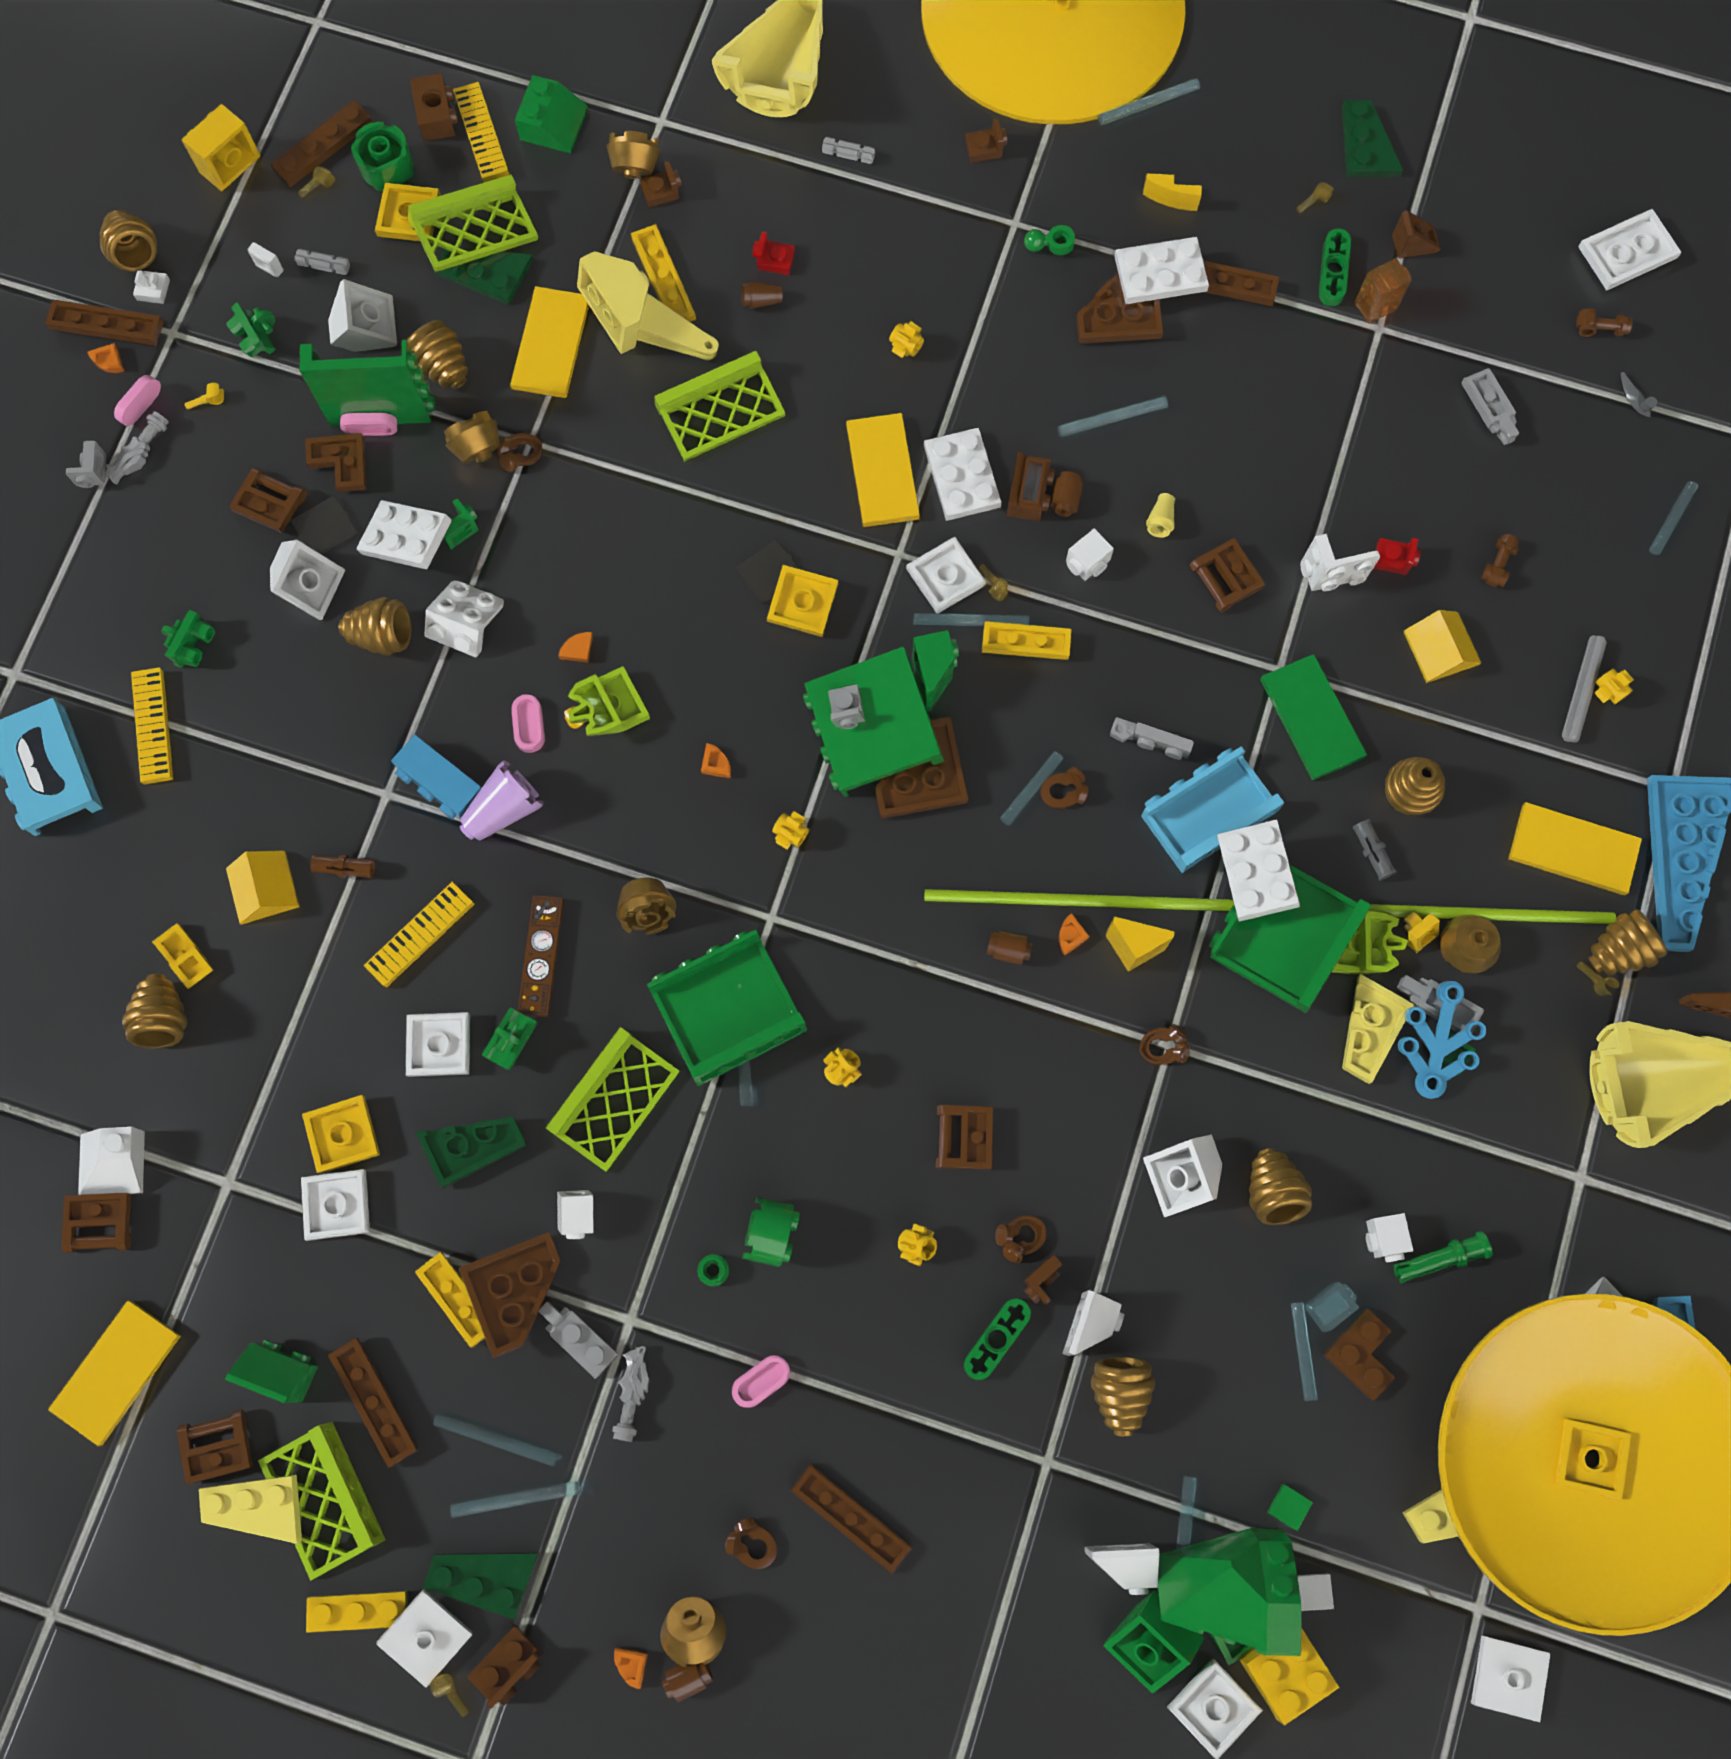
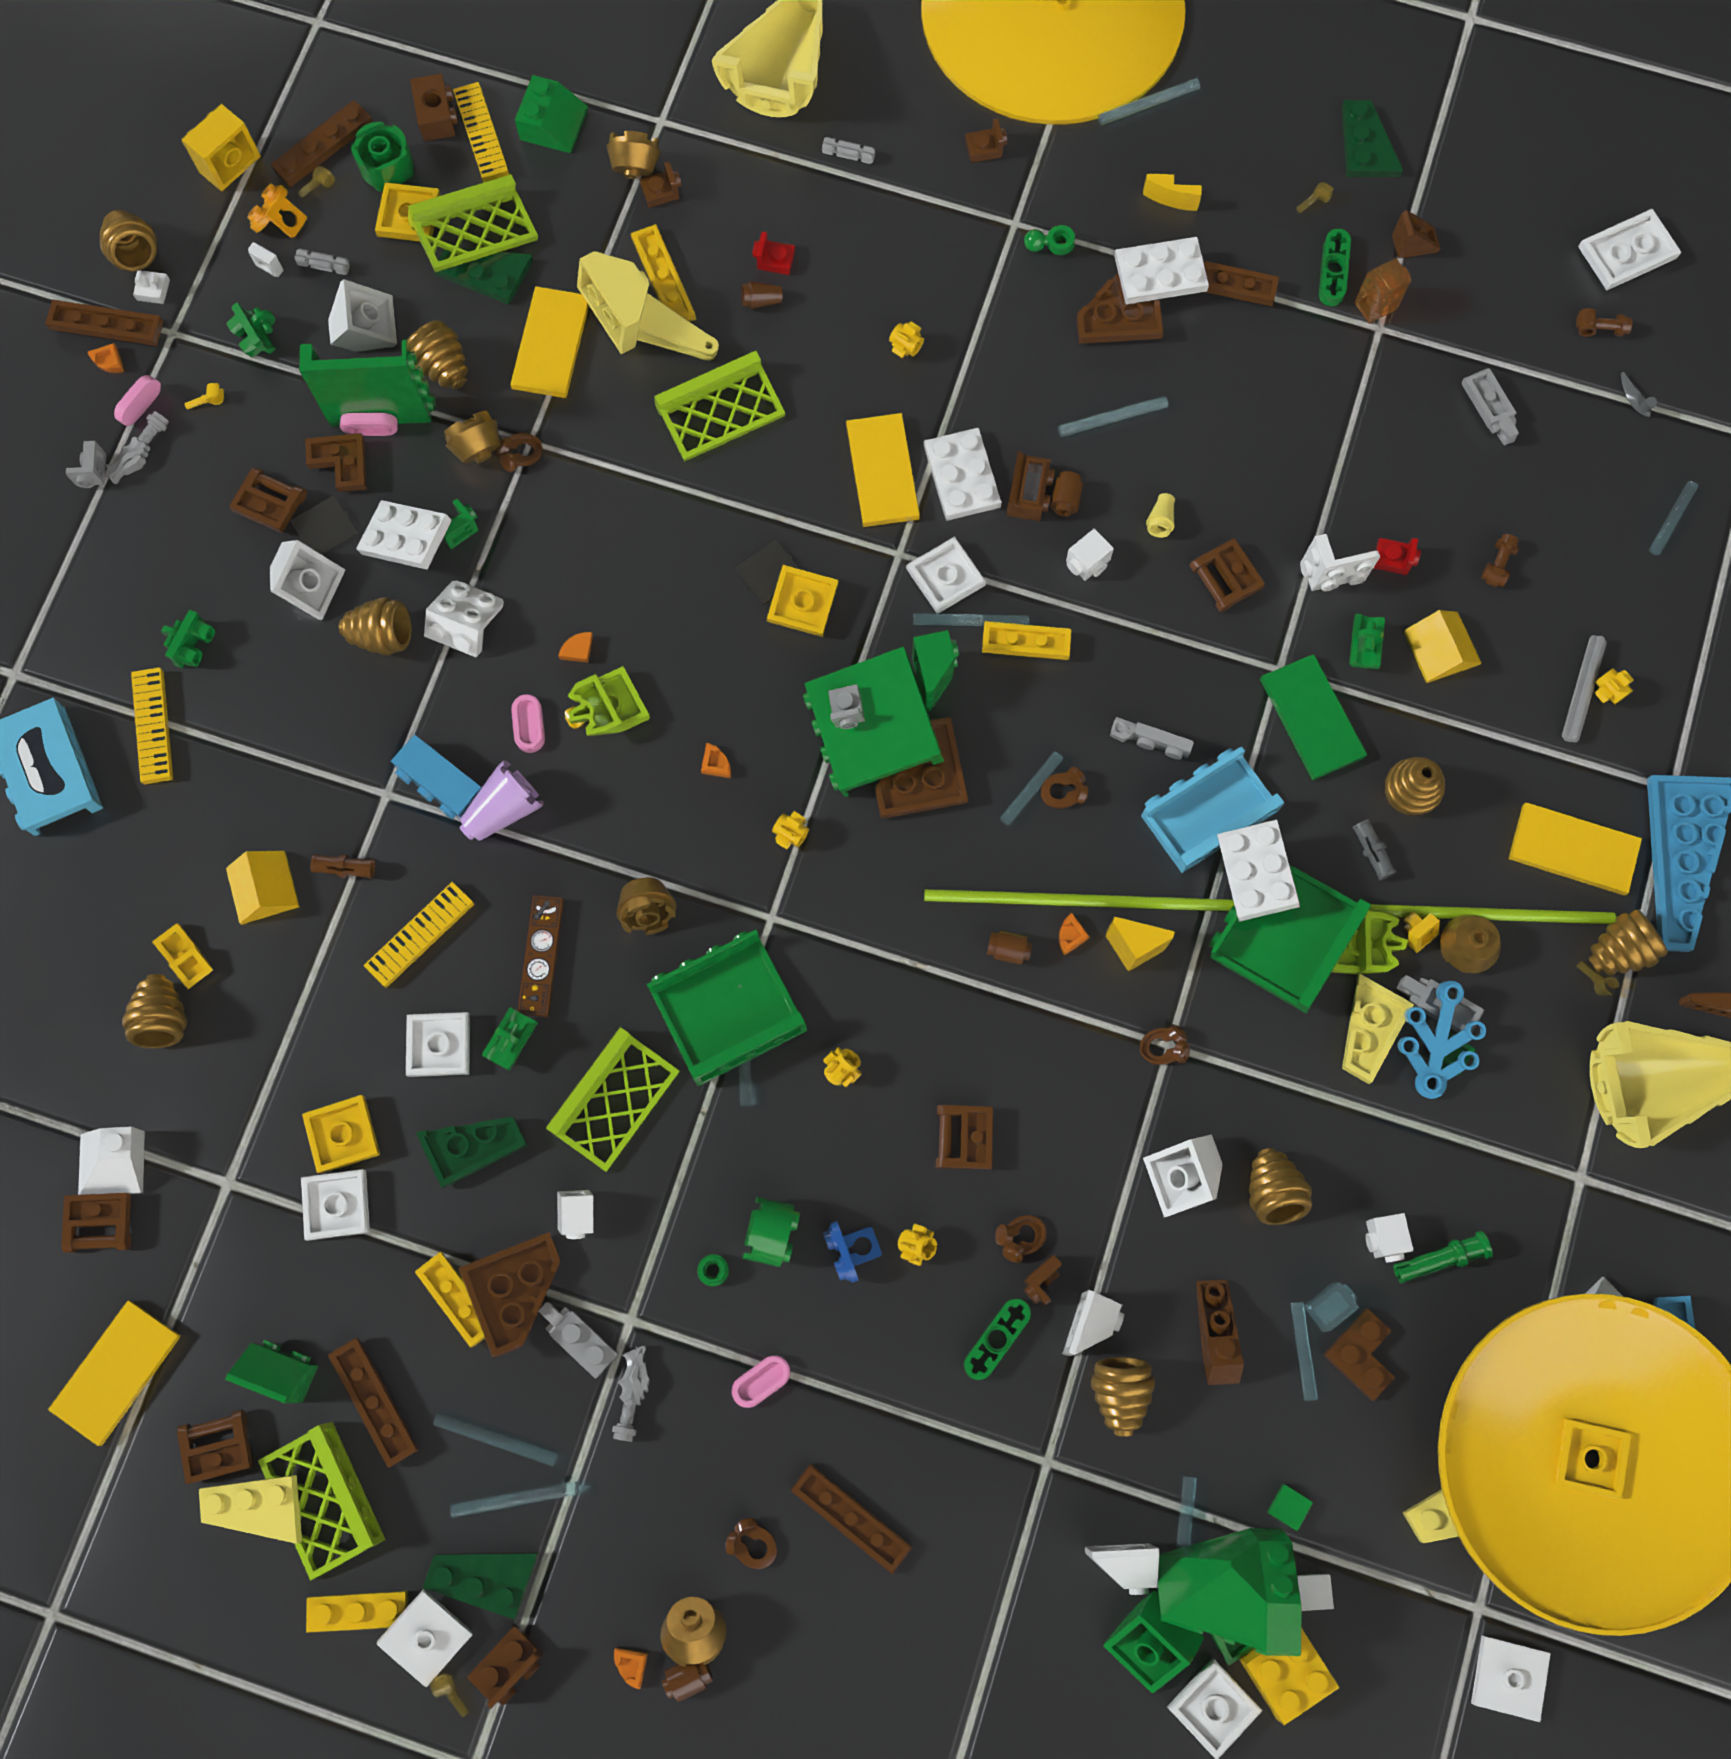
clear yellow hand [979,564,1008,601] -> none
none -> light orange bracket [247,184,307,238]
none -> blue bracket [823,1221,882,1283]
none -> reddish brown slope [1196,1280,1244,1385]
none -> green hips [1349,614,1385,669]

